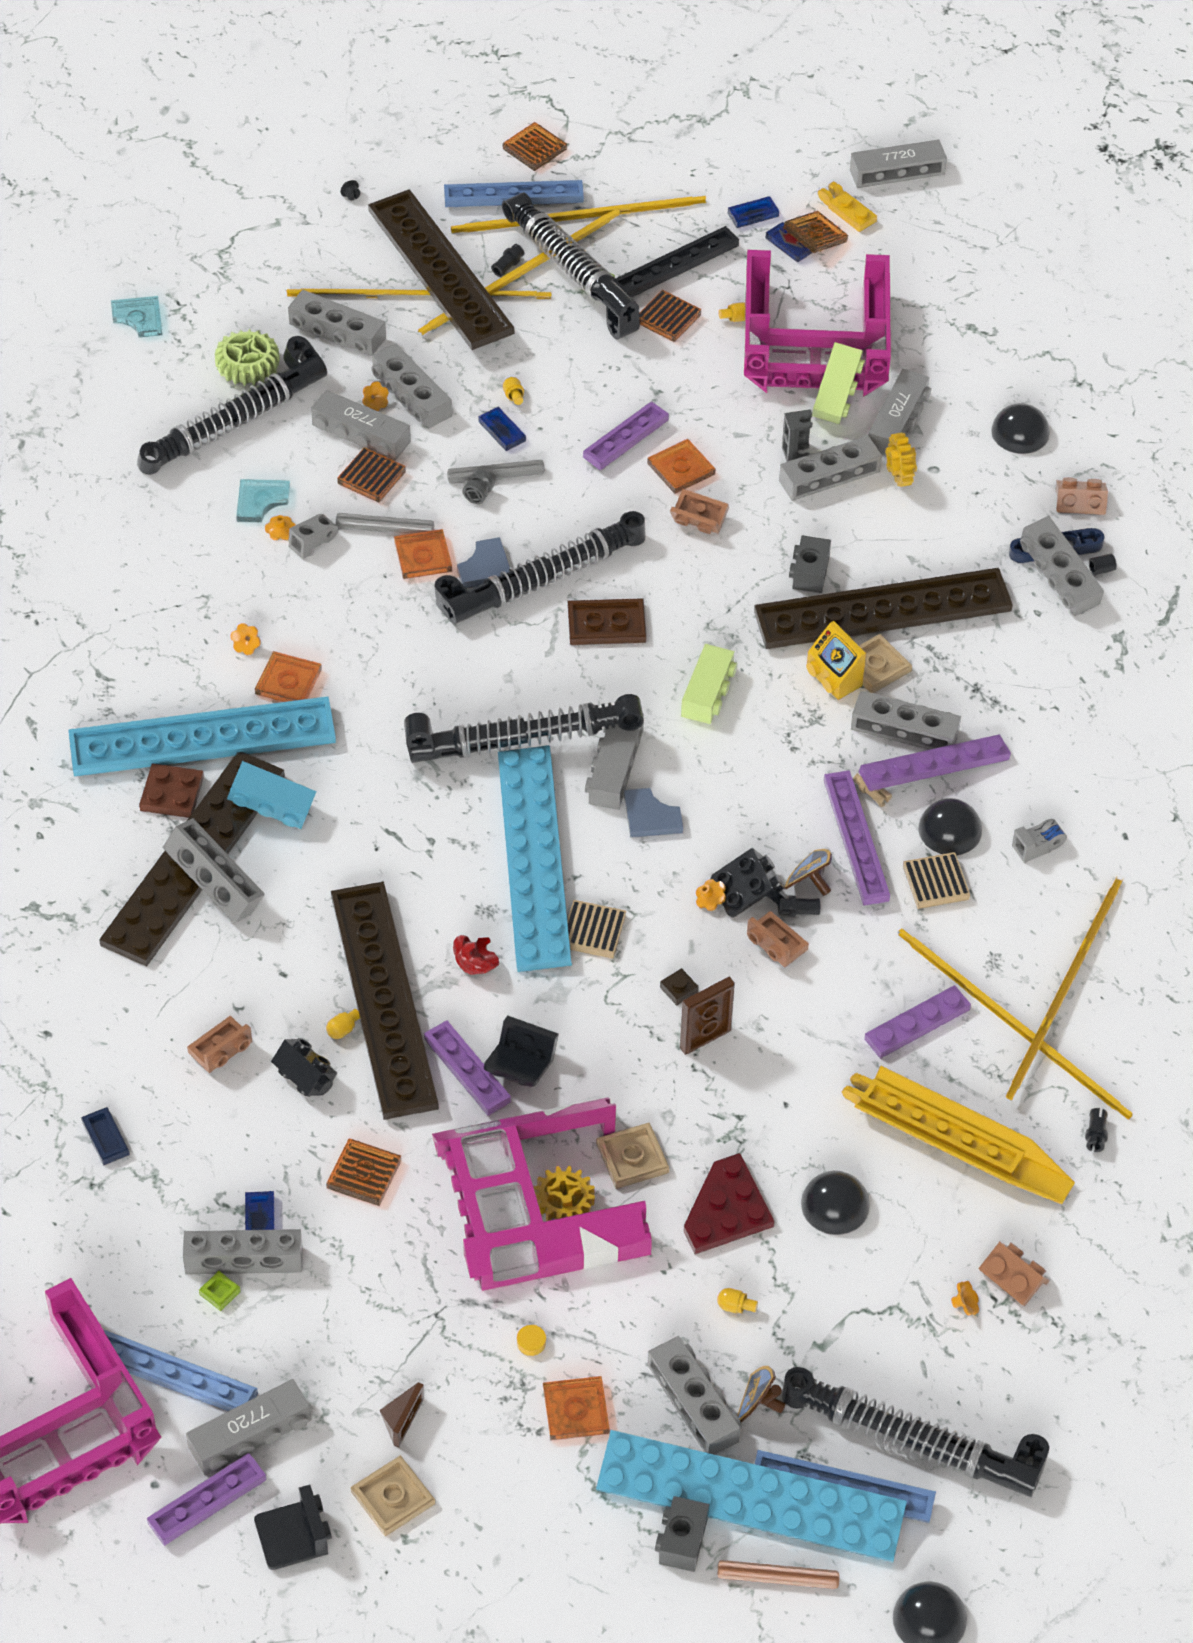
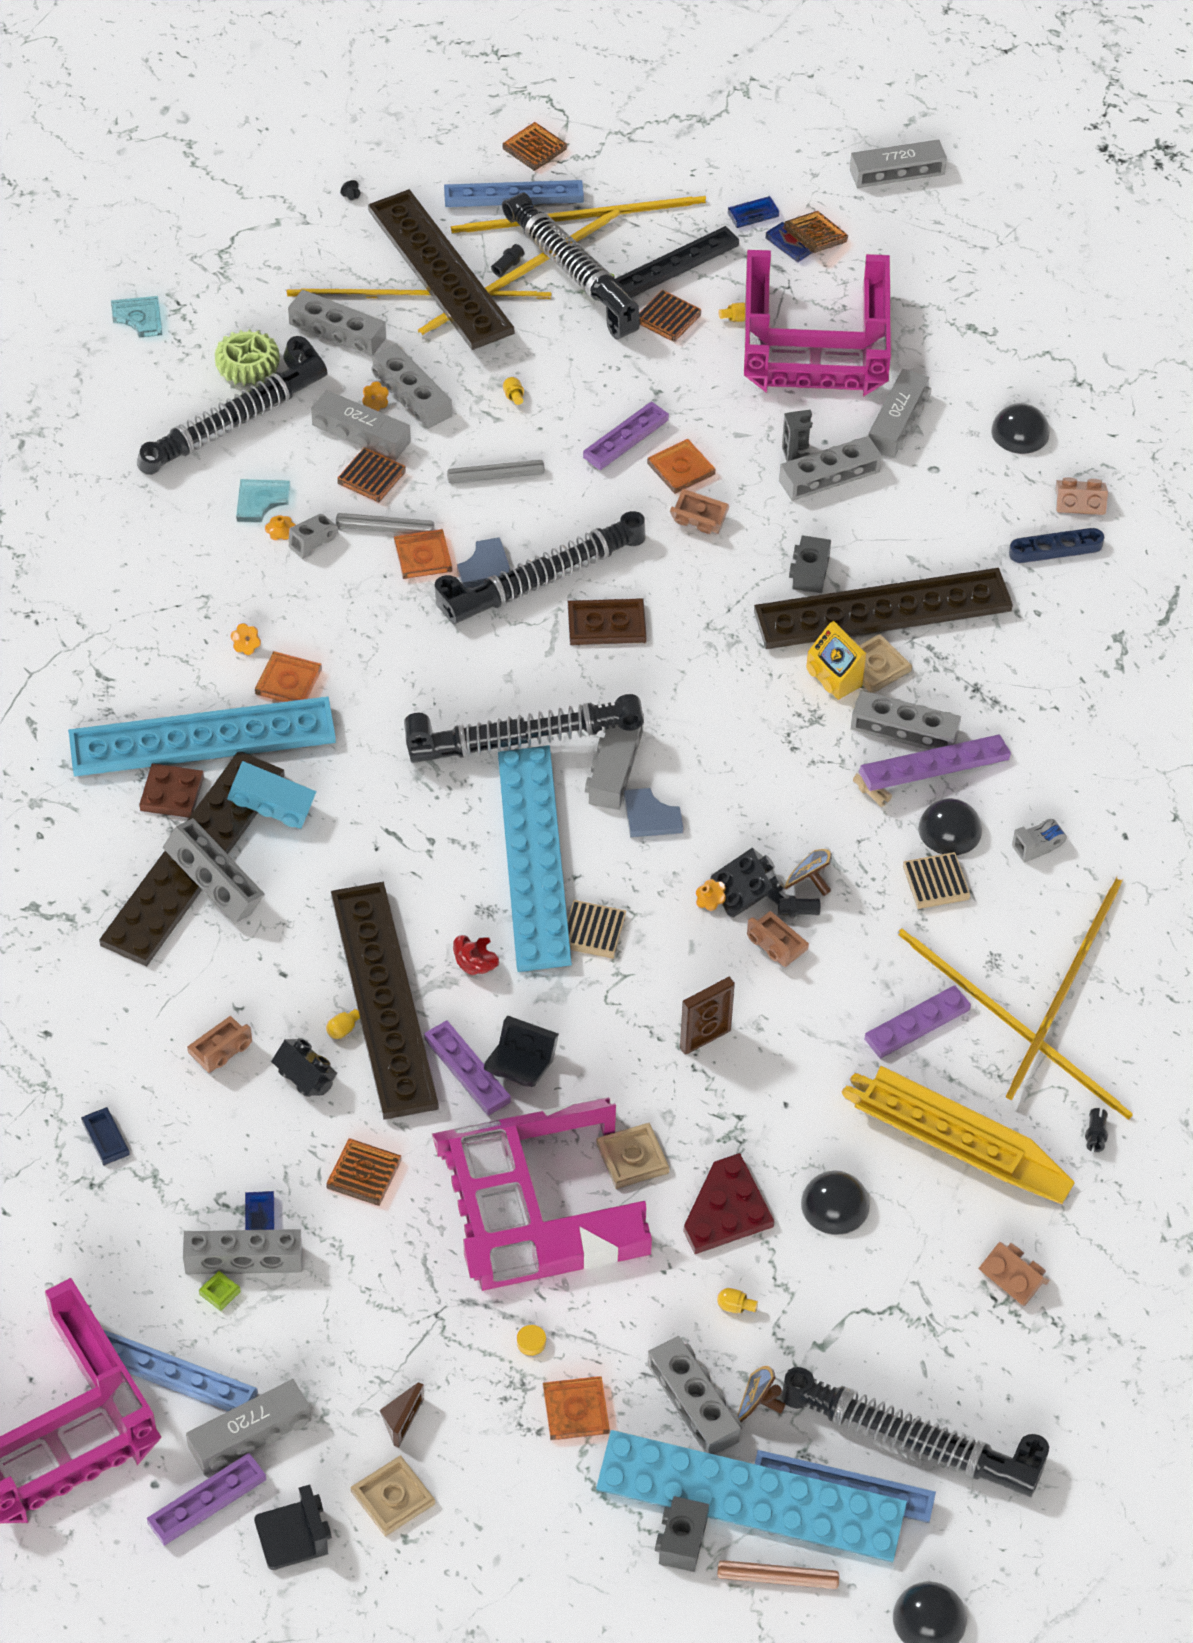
dark grey wheel [462,469,495,504] -> none
clear blue tile [478,406,526,451] -> none
yellow gear [533,1166,595,1221] -> none
dark brown plate [660,968,699,1006] -> none
yellowish green brick [681,644,737,724] -> none
yellowish green brick [812,342,865,425] -> none
yellow hinge [817,181,877,232] -> none
medium lavender plate [823,770,890,906] -> none
yellow gear [885,432,917,487] -> none
light orange plant [951,1281,979,1316] -> none
light grey brick [1020,516,1104,616] -> none
black hinge [1089,553,1117,575] -> none

